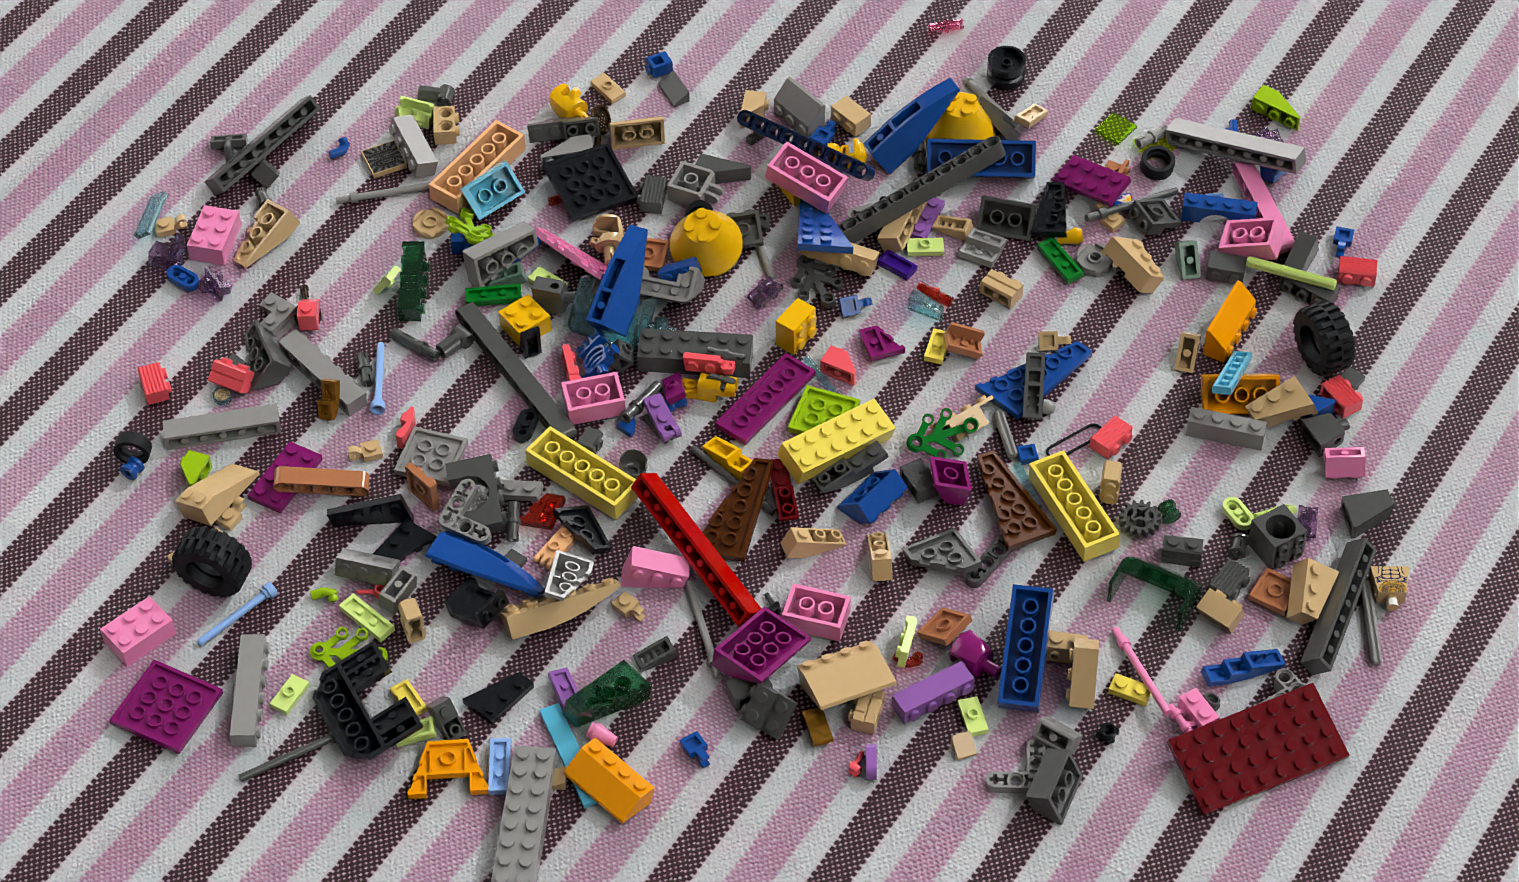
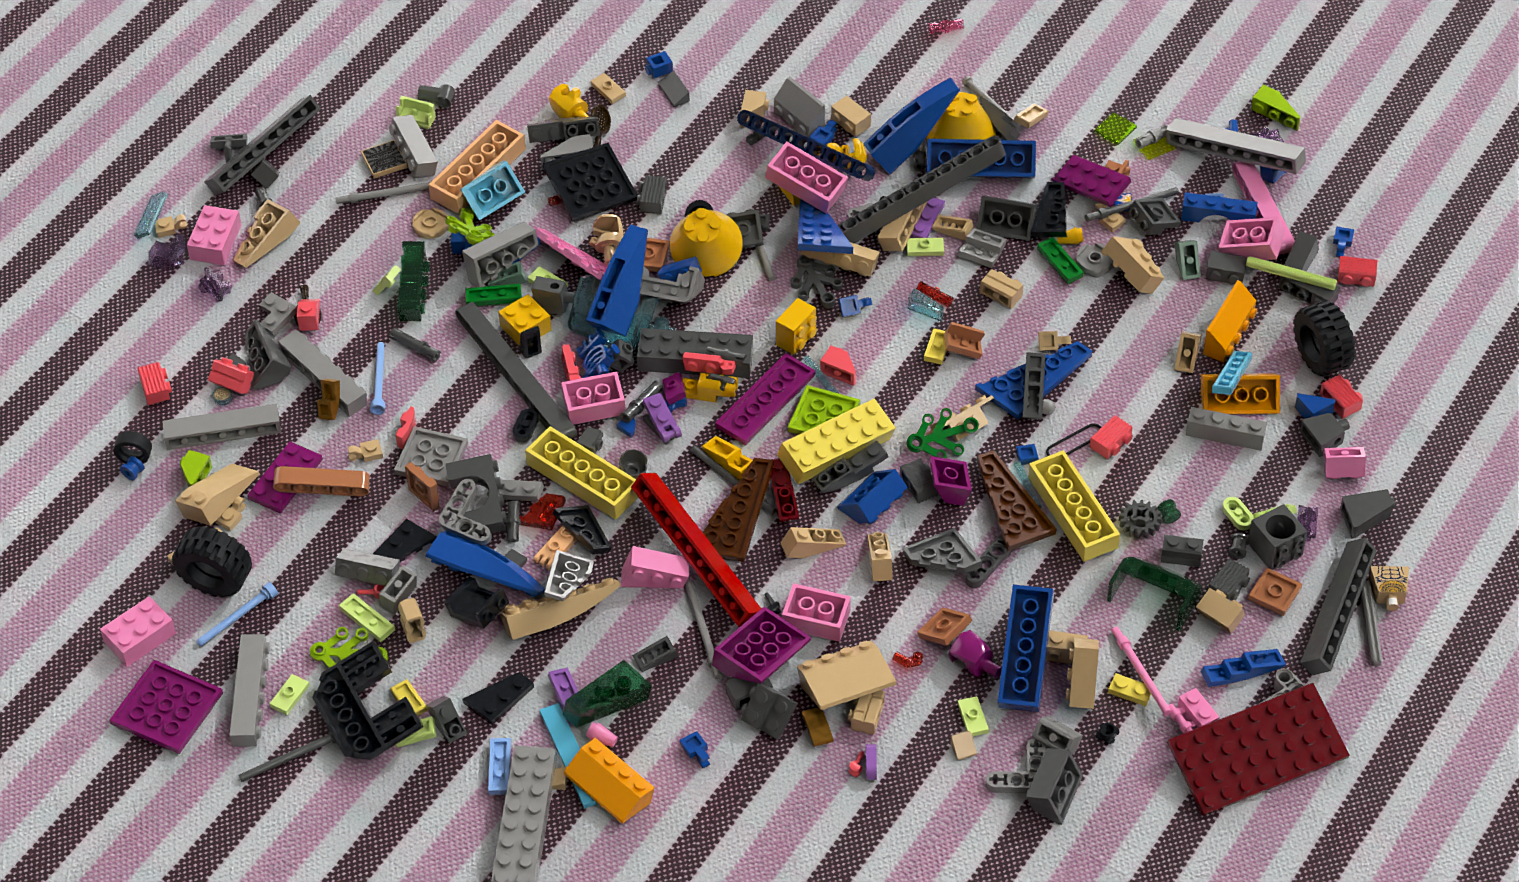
blue plate [167,265,200,291] -> none
lime arm [310,587,339,602] -> none
black wing [327,494,414,527] -> none
blue arm [328,137,350,159] -> none
dark grey pin [356,351,374,387] -> none
light orange wing [408,739,489,799] -> none
tan brick [433,106,460,145] -> none
dark grey piece [436,325,475,358] -> none
tan slope [609,116,665,150] -> none
tan plate [611,591,645,622] -> none
light grey hinge [667,161,724,206] -> none
dark grey slope [695,153,752,184] -> none
clear purple hips [747,276,783,310] -> none
magenta wing [859,325,905,362] -> none
dark purple tile [877,250,918,281] -> none
medium lavender brick [892,661,974,724] -> none
yellowish green plate [895,616,917,668] -> none
black wheel [987,45,1026,90] -> none
light grey axle [994,411,1018,459] -> none
tan brick [1099,460,1122,504] -> none
black tyre [1140,145,1175,180] -> none
dark grey plate [1203,692,1220,711] -> none
tan wedge [1245,376,1318,428] -> none
tan wedge [1287,558,1339,625] -> none
dark grey tile [1341,367,1365,390] -> none

